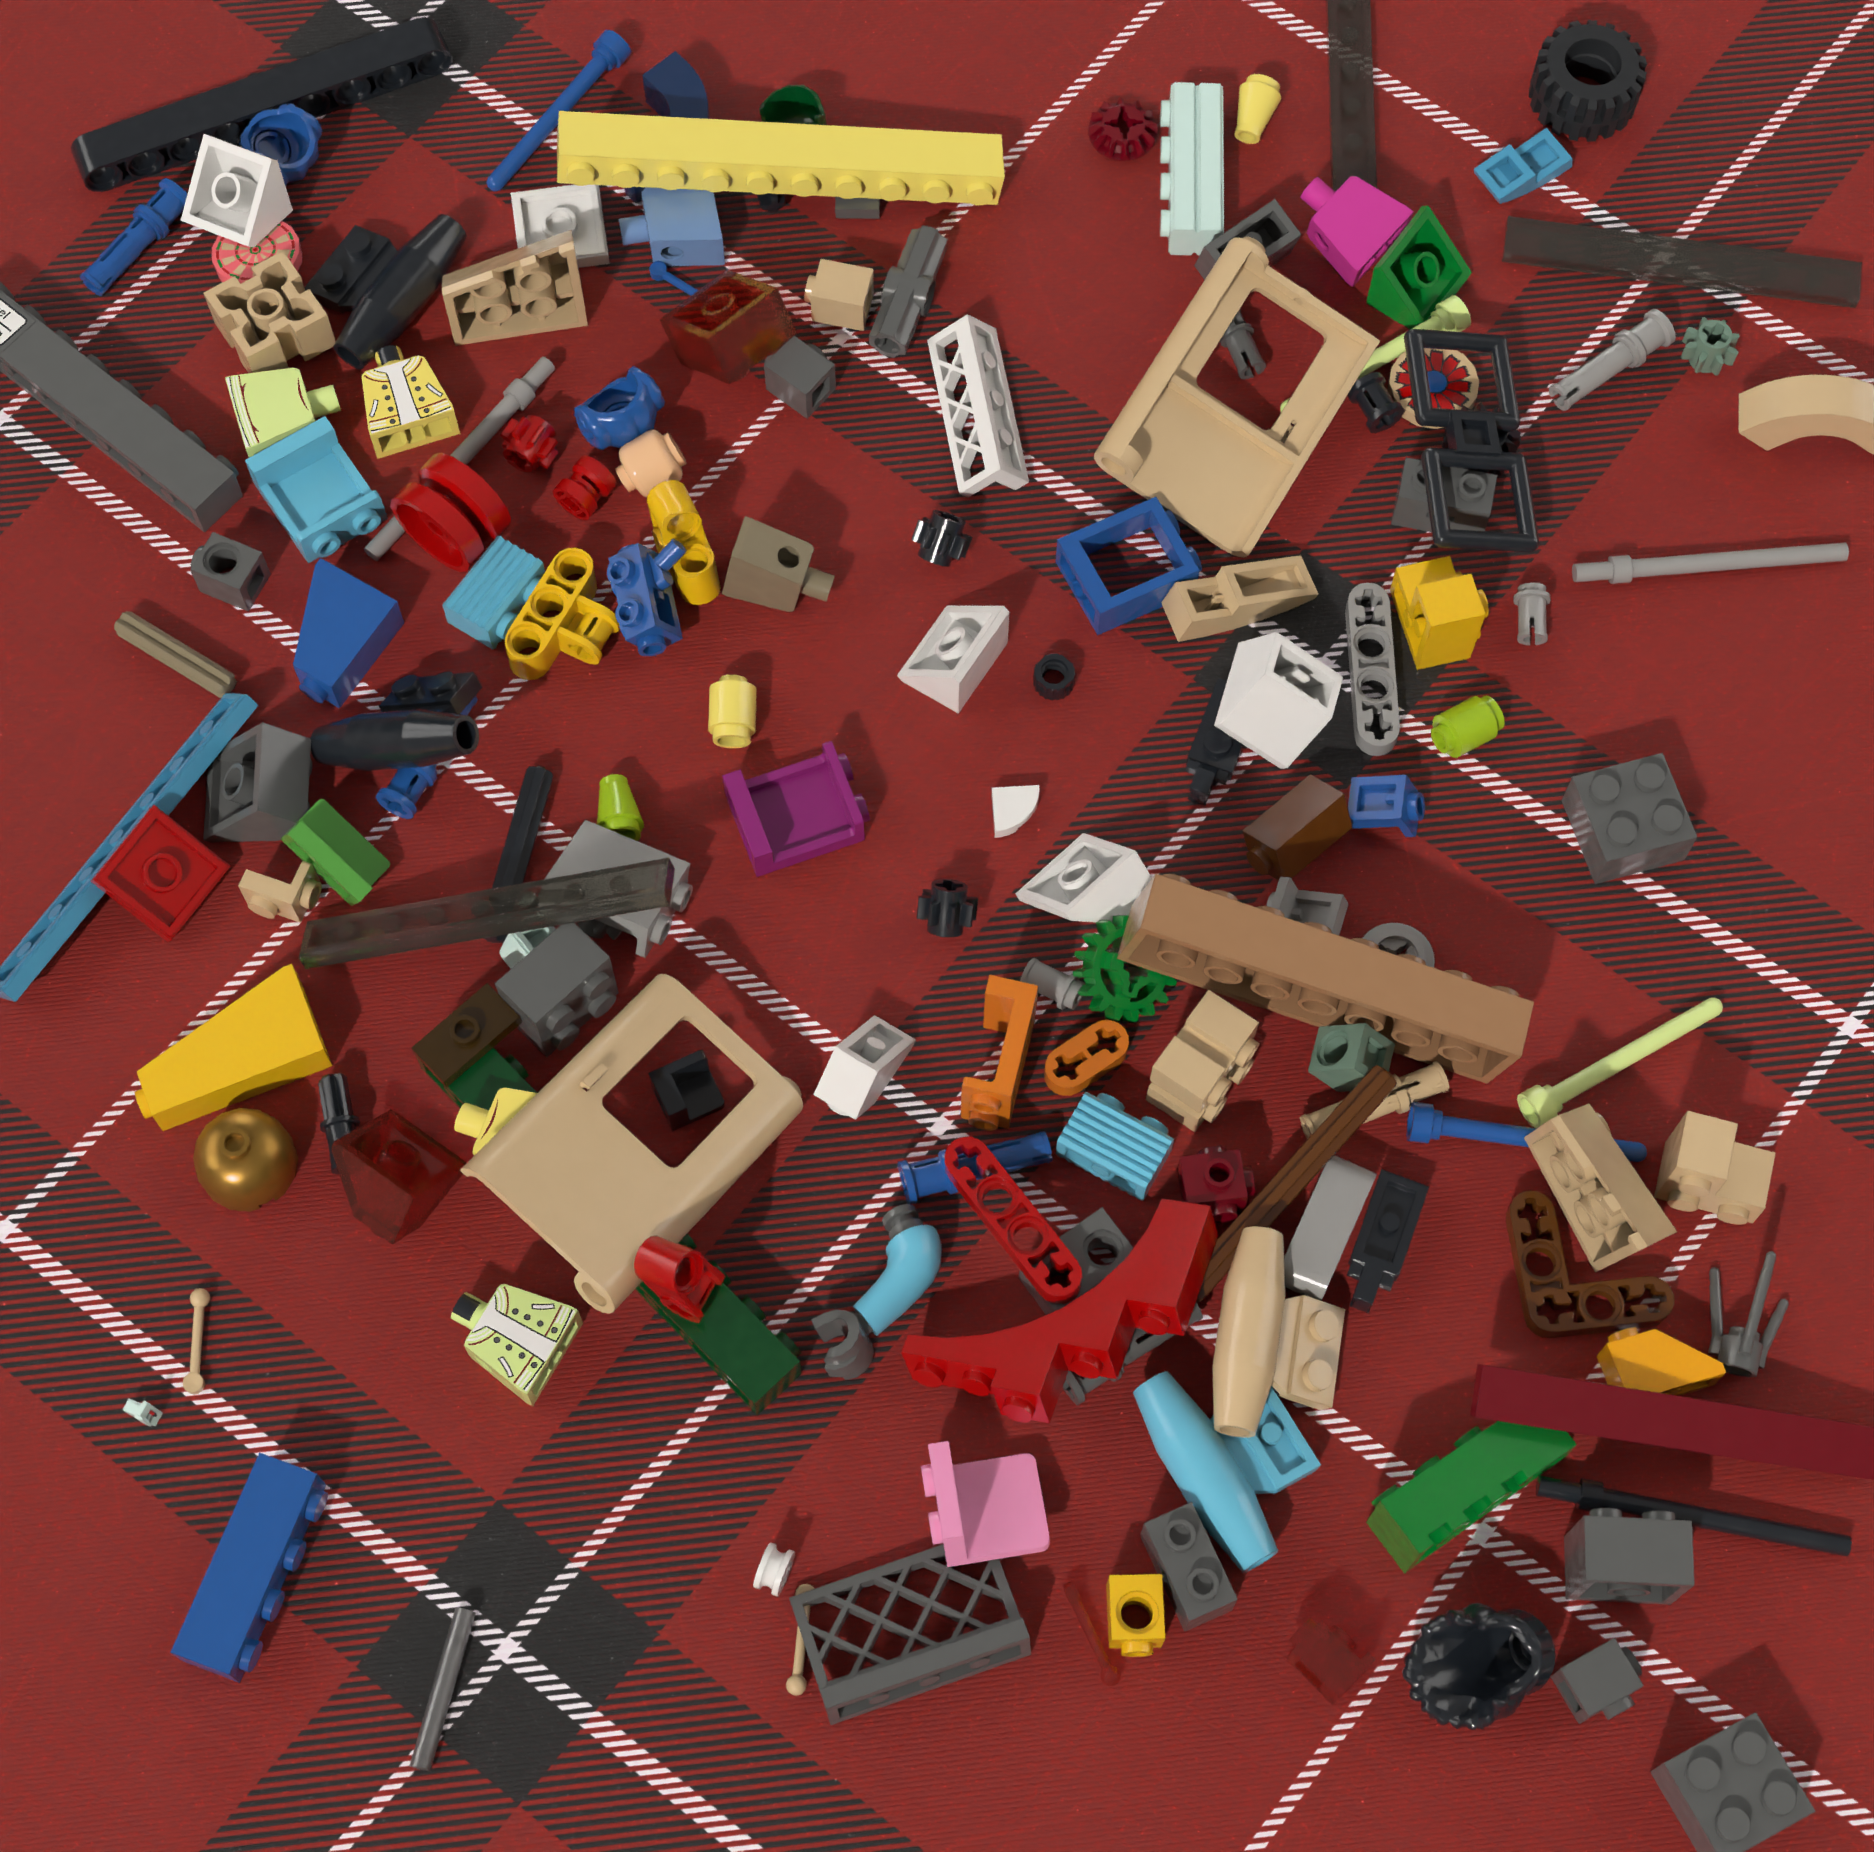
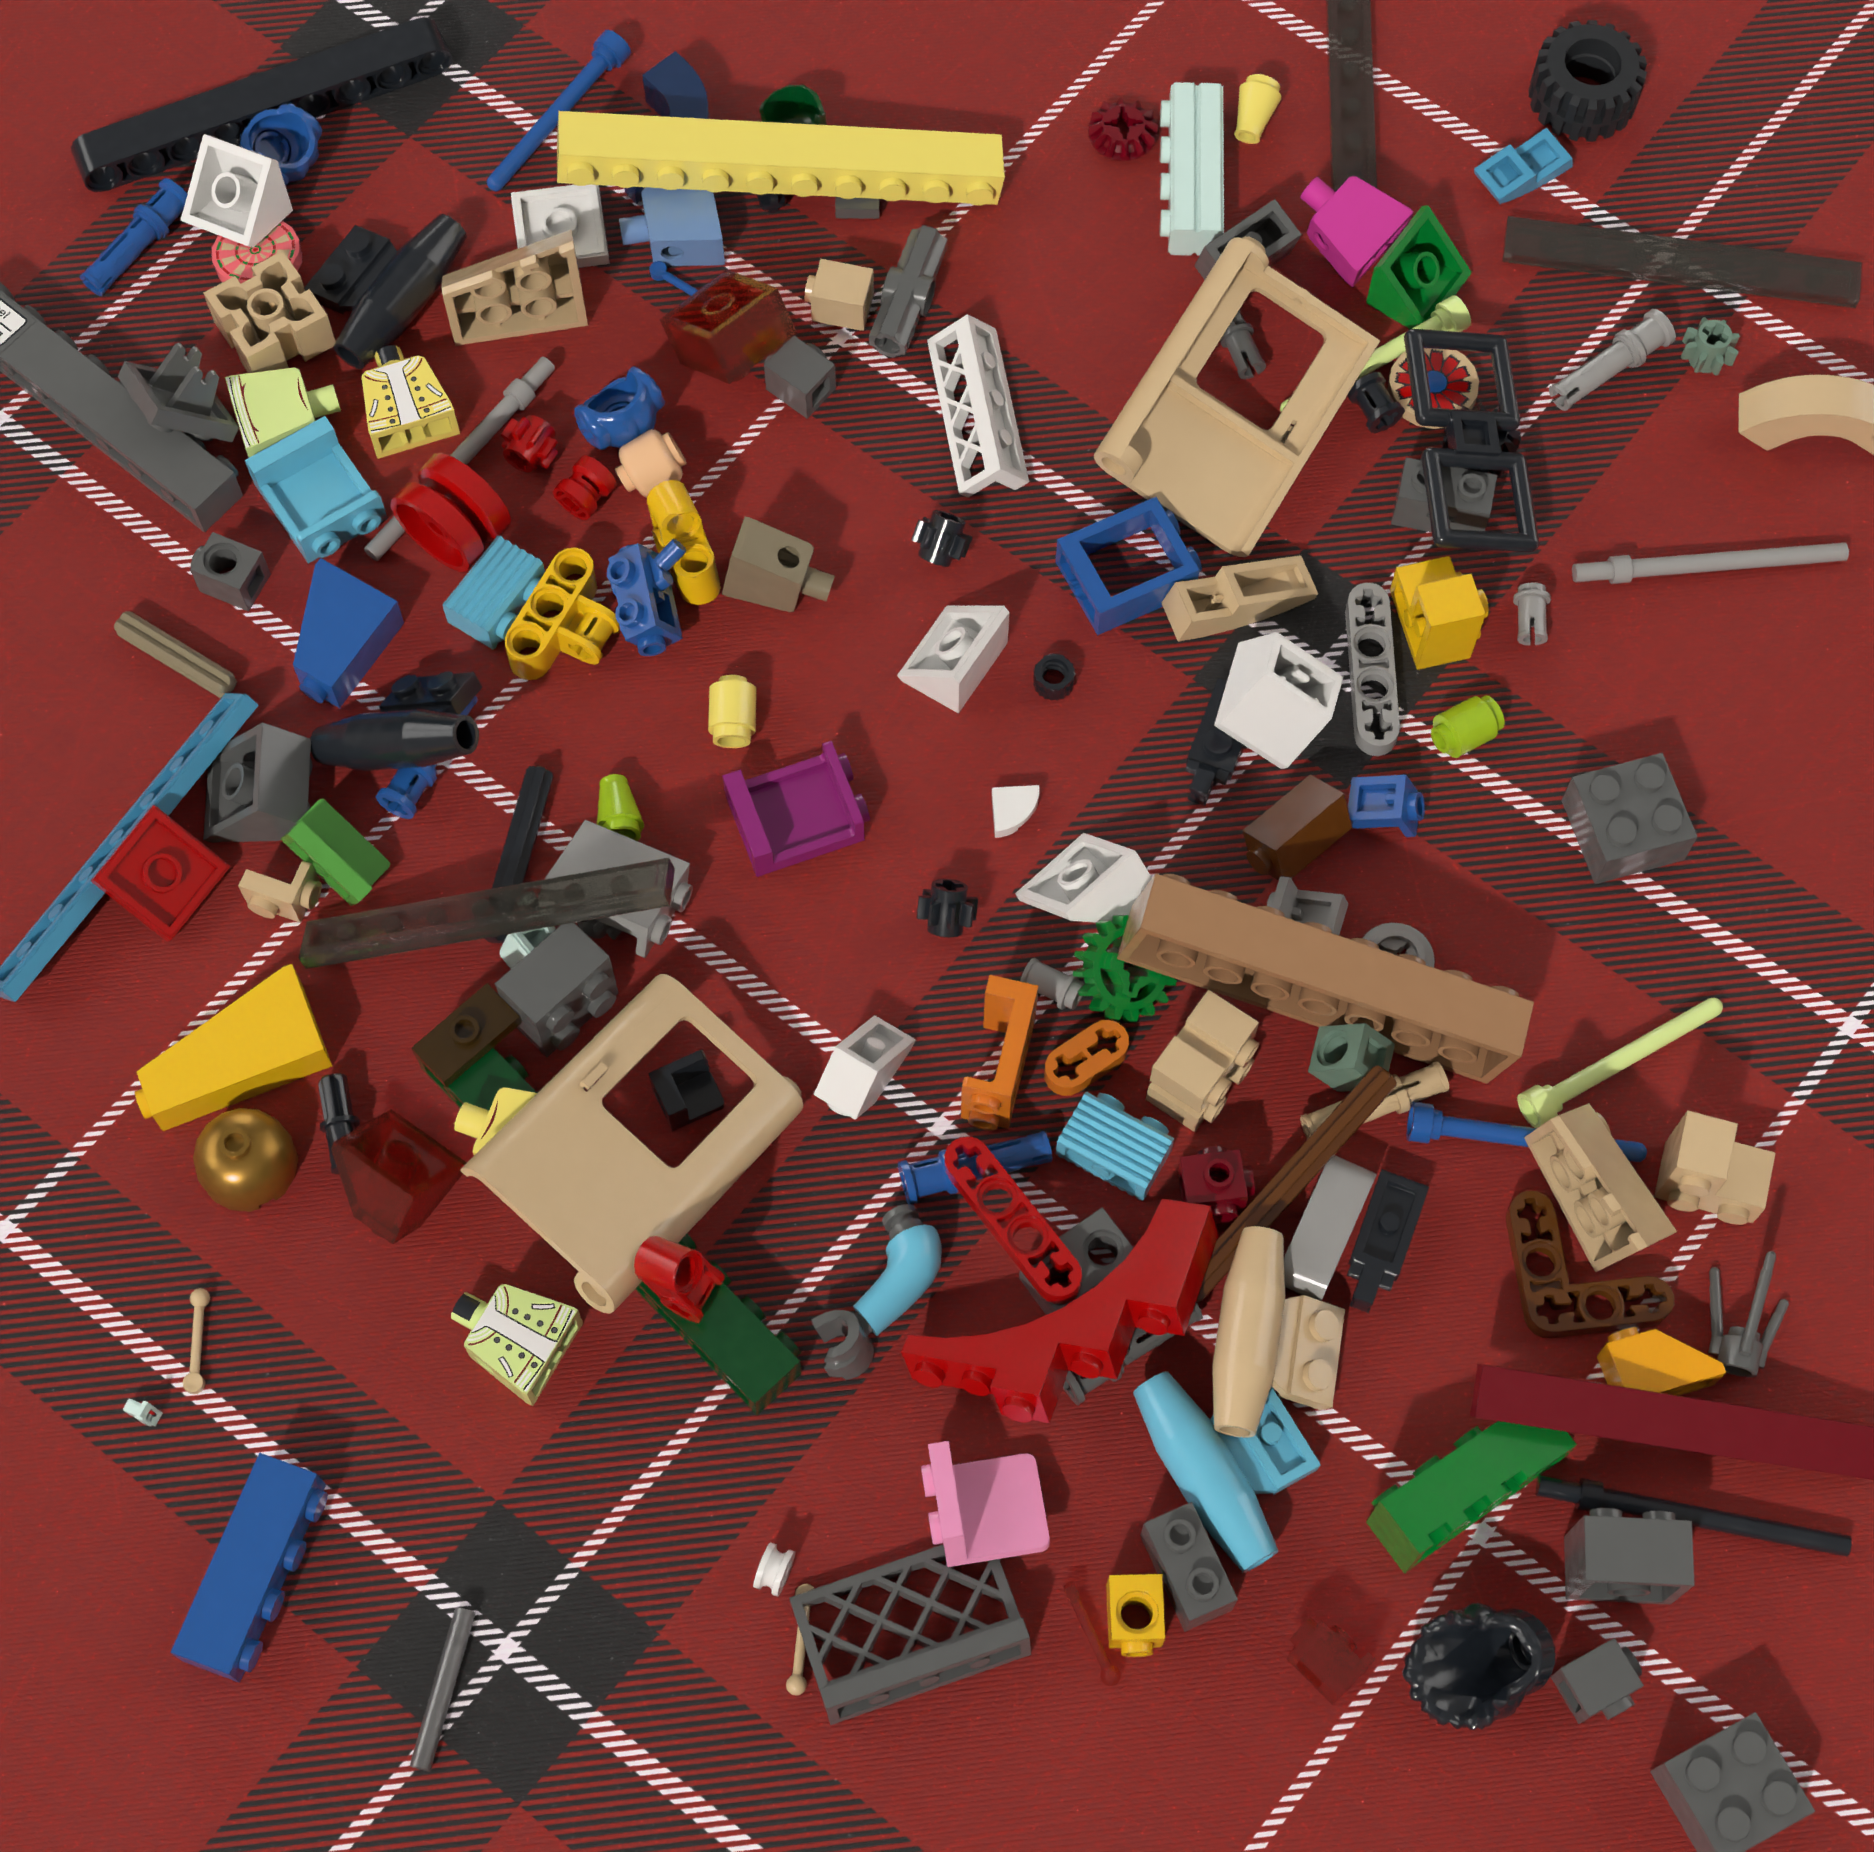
none -> dark grey plate [118,343,239,442]

